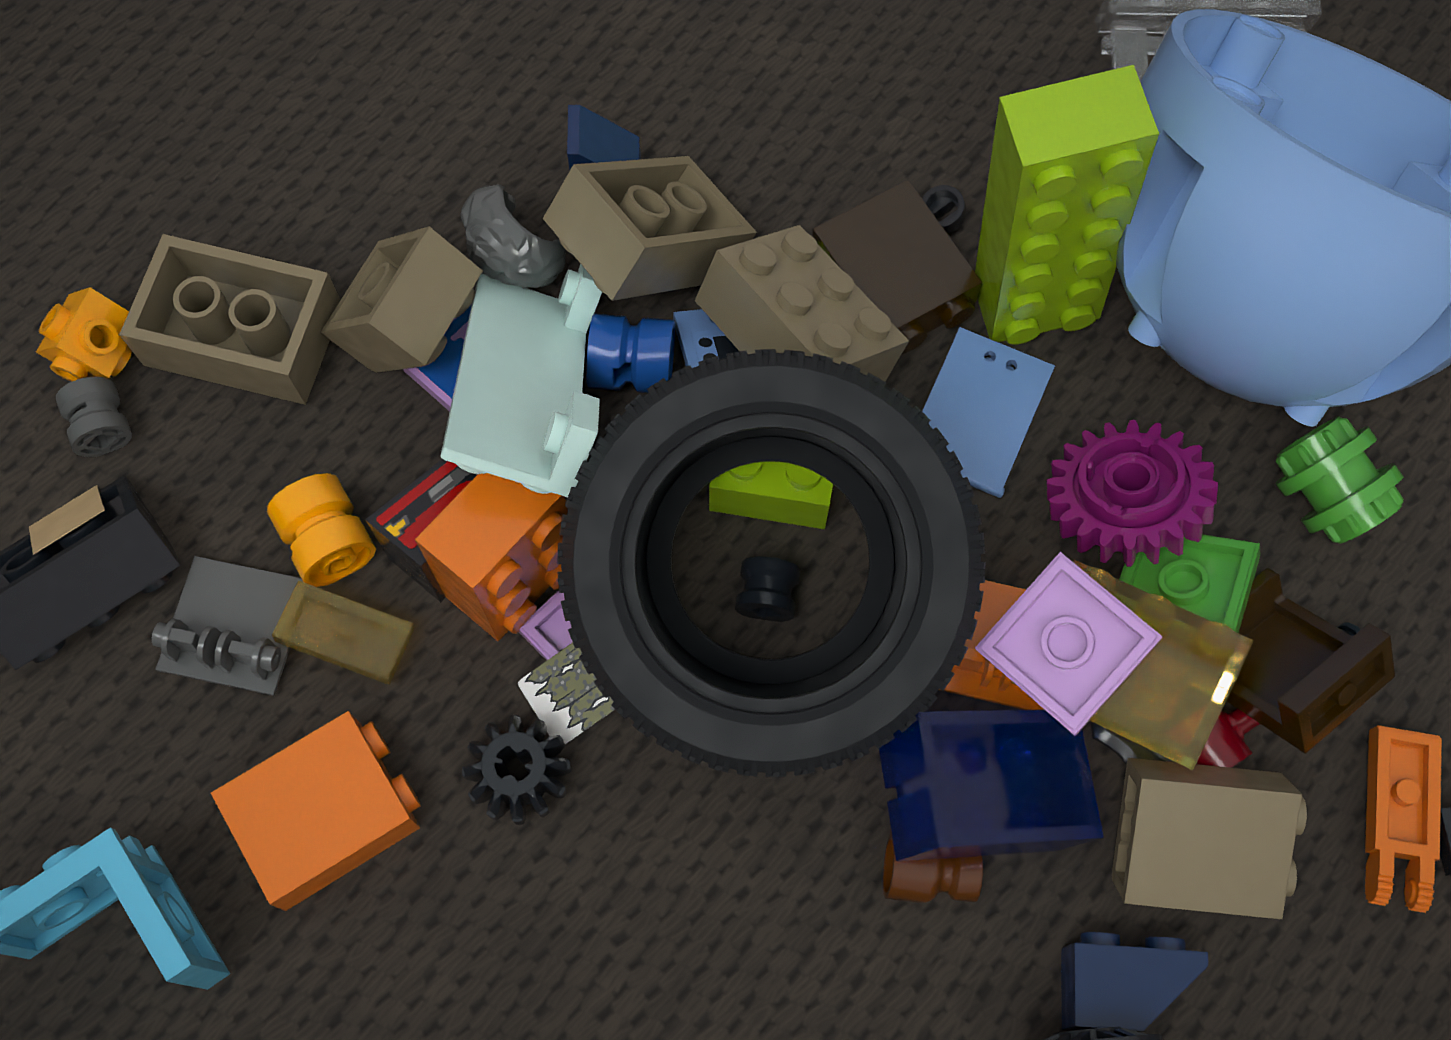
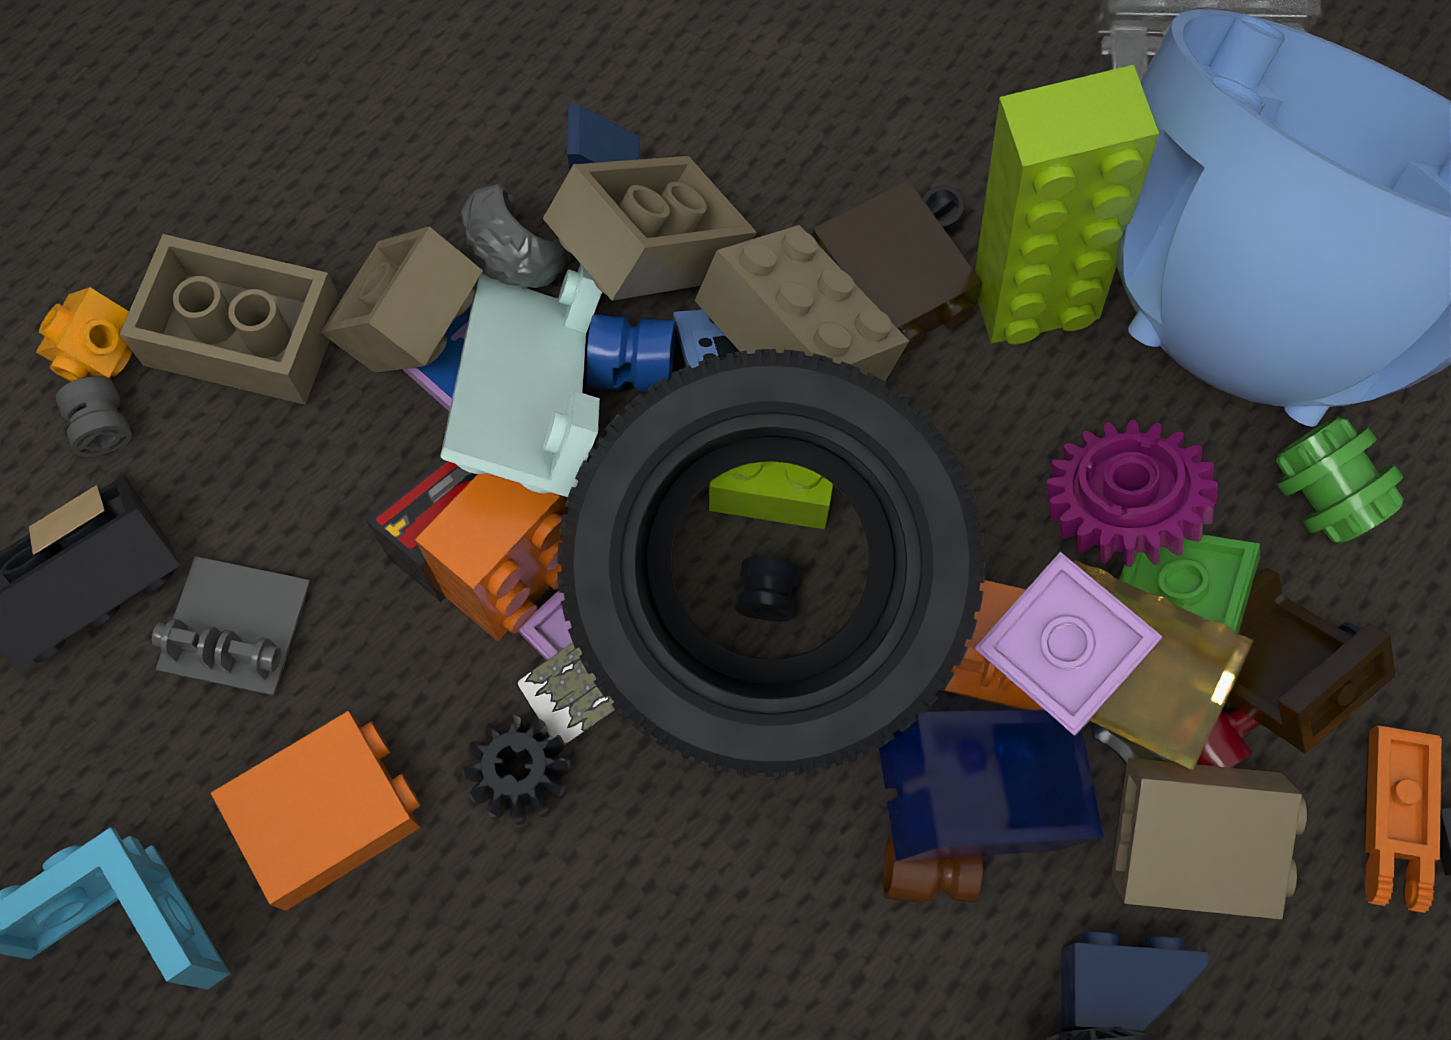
light orange wheel [267,473,376,587] -> none
clear yellow plate [272,580,414,685] -> none
medium blue container [922,327,1055,498] -> none

